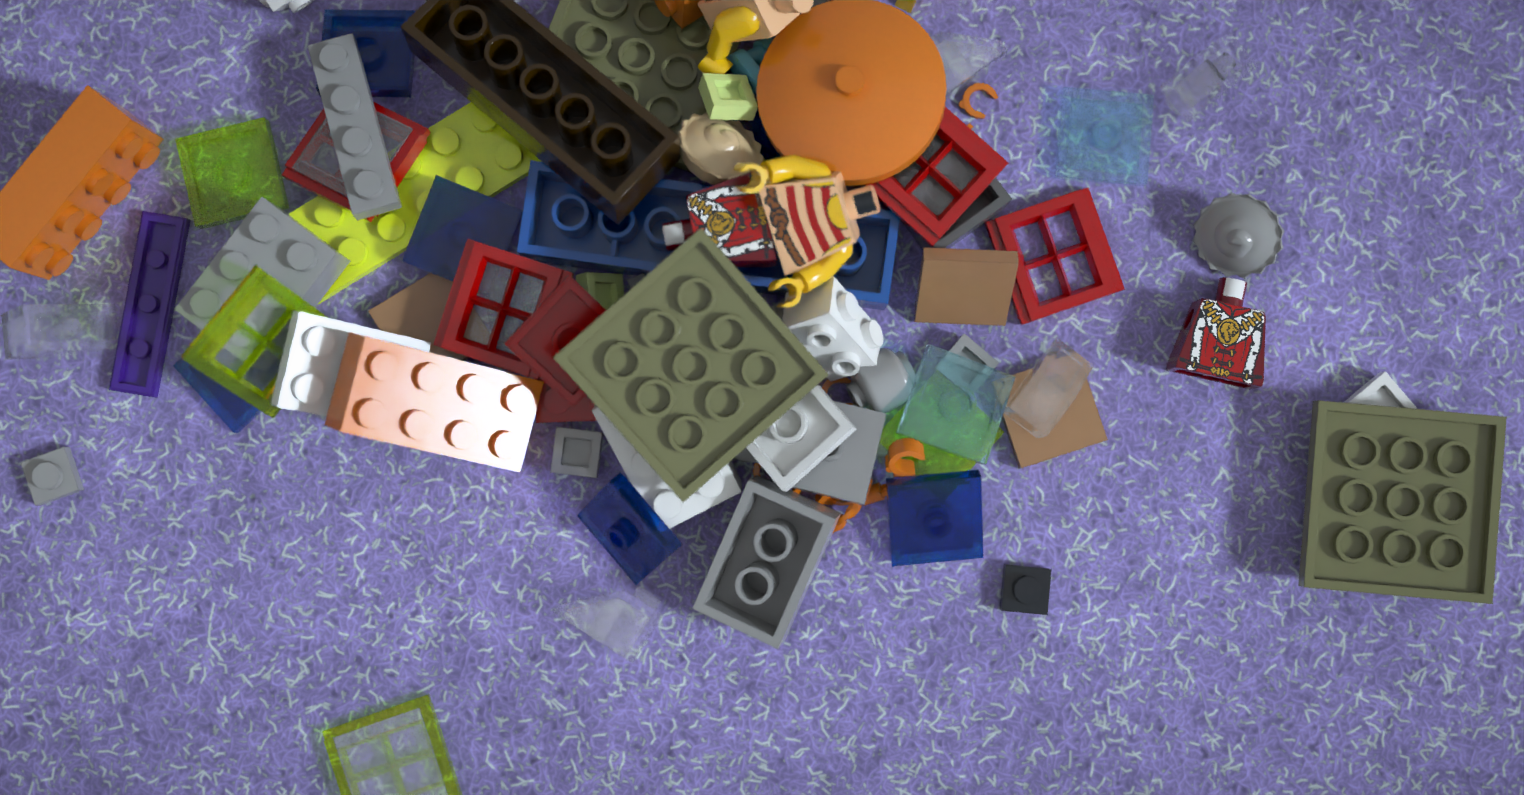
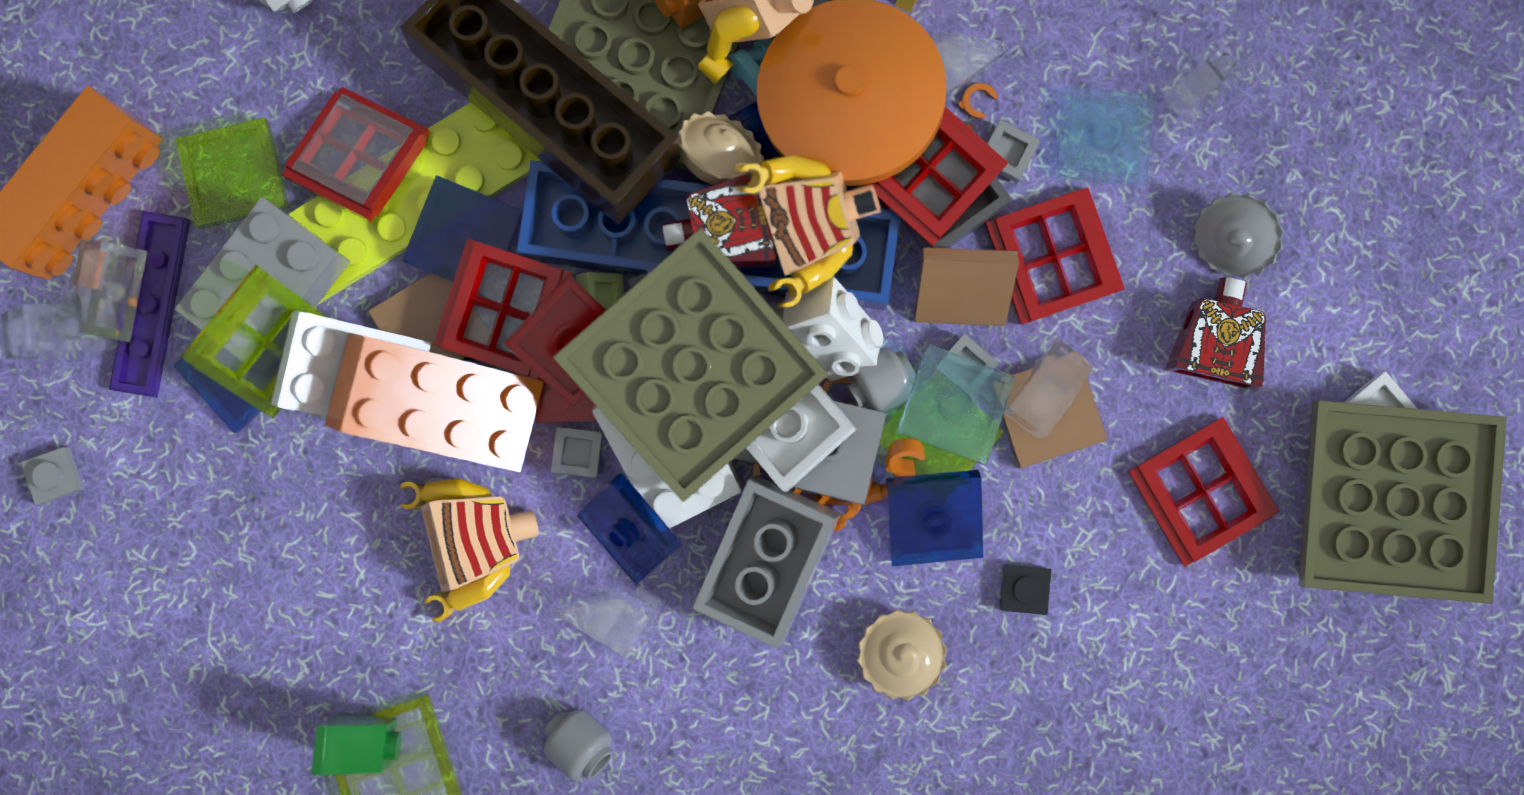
light grey plate [307,33,402,221] -> none
clear blue plate [316,9,415,98] -> none
yellowish green plate [698,73,758,121] -> none
none -> clear slope [72,240,148,342]
none -> green slope [311,712,402,776]
none -> torso [399,478,538,623]
none -> light grey head [543,710,614,780]
none -> tan piece [857,609,948,701]
none -> light grey plate [987,119,1040,183]
none -> red piece [1127,416,1280,567]

